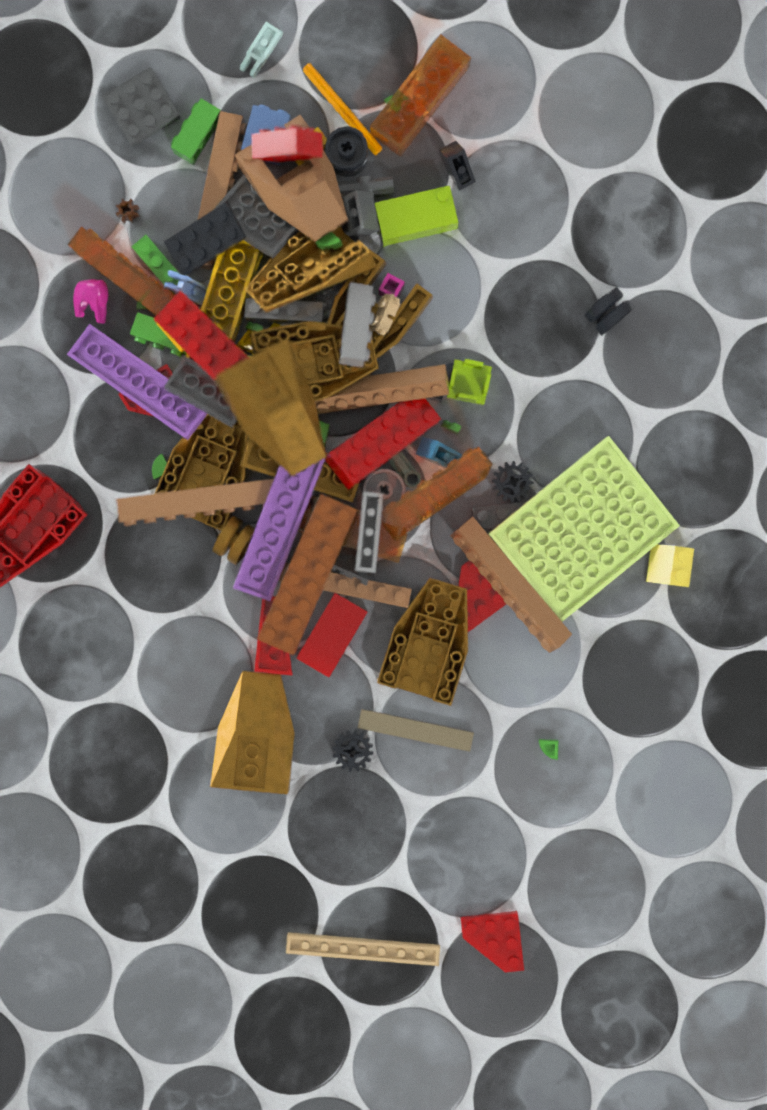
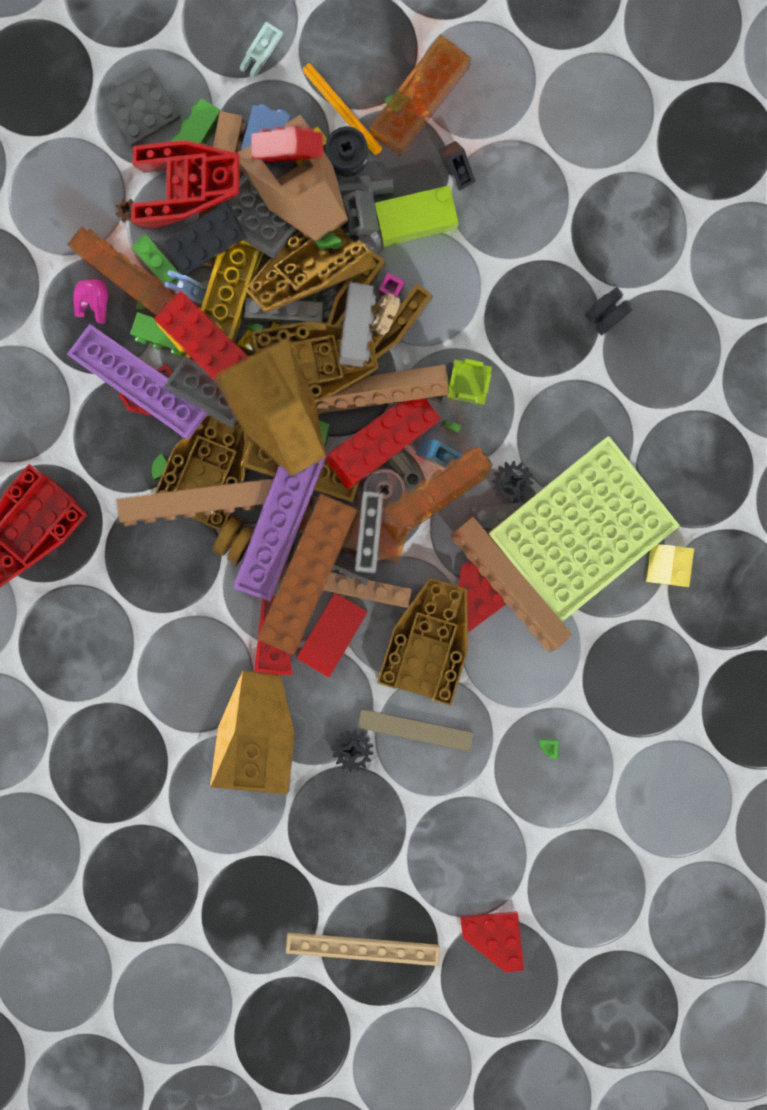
none -> red wedge [131,140,240,229]

